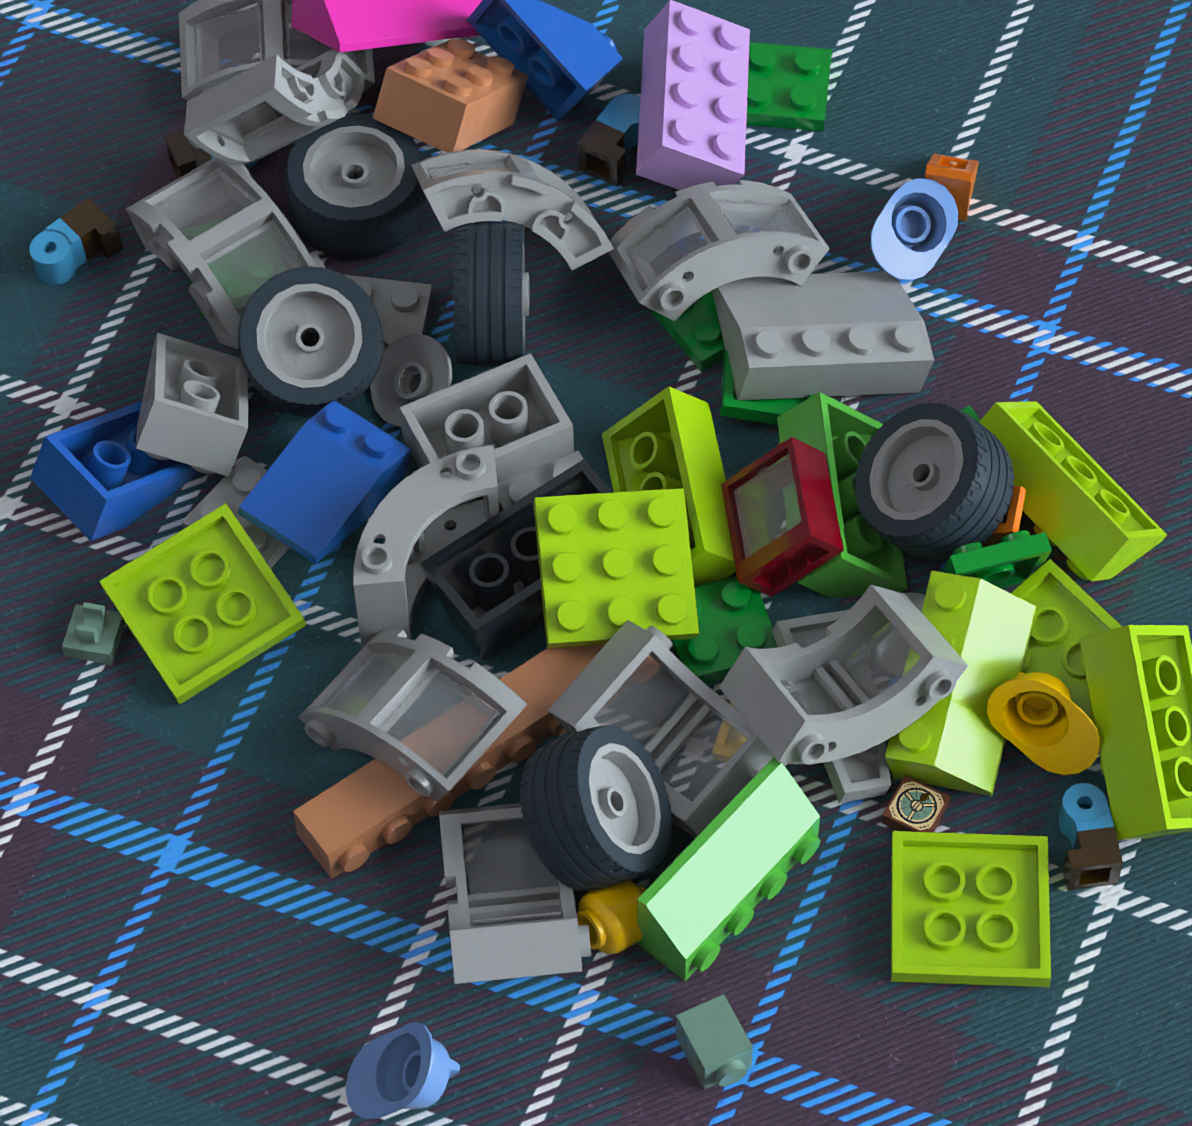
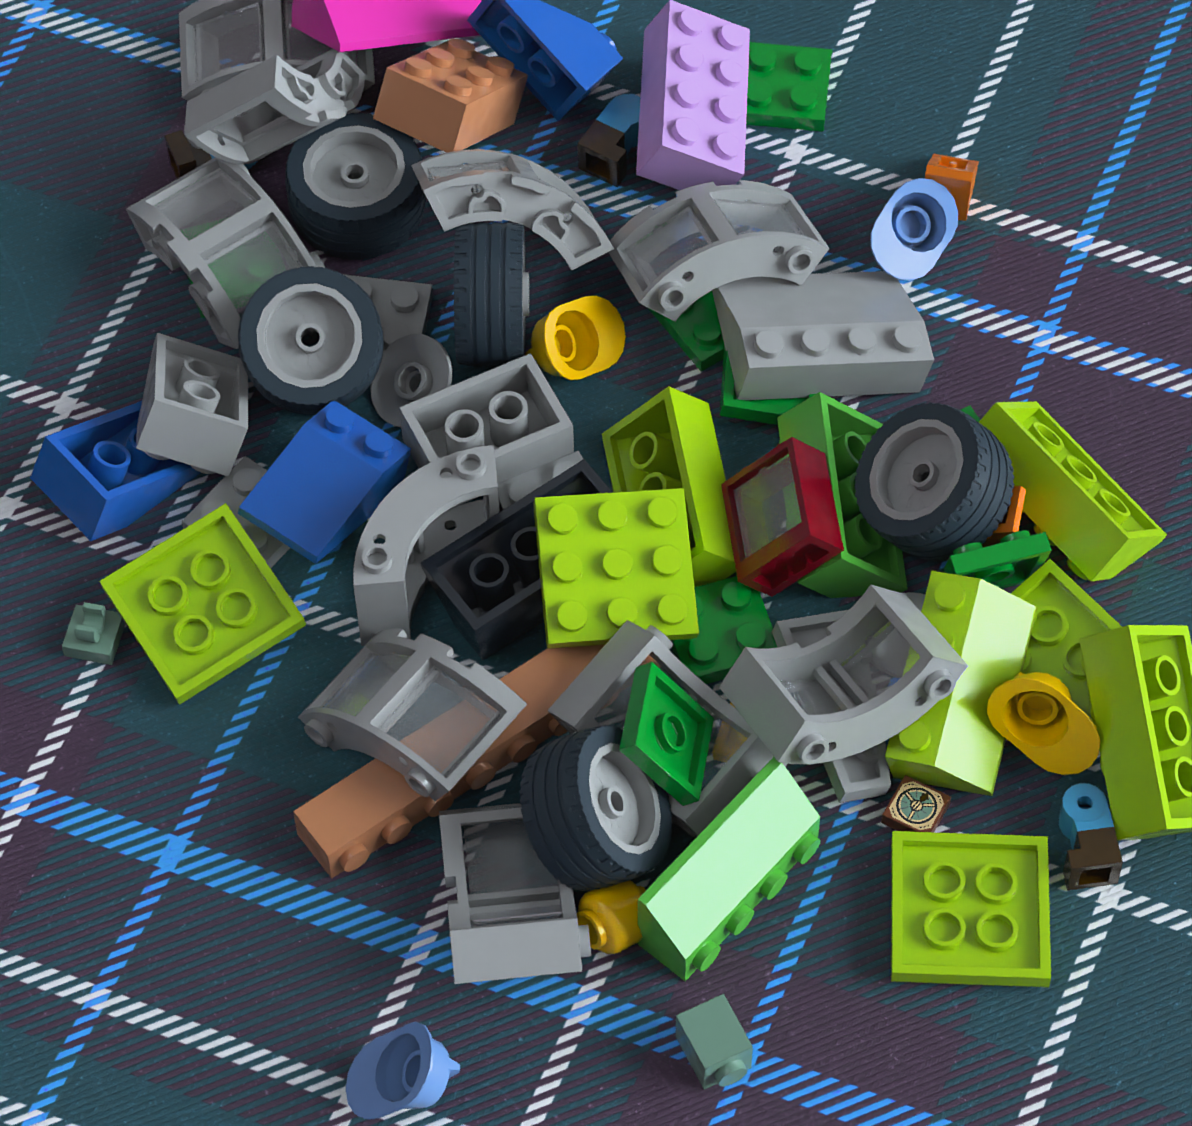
leg [29,197,123,286] -> none
none -> yellow piece [525,295,626,380]
none -> green plate [619,662,714,806]

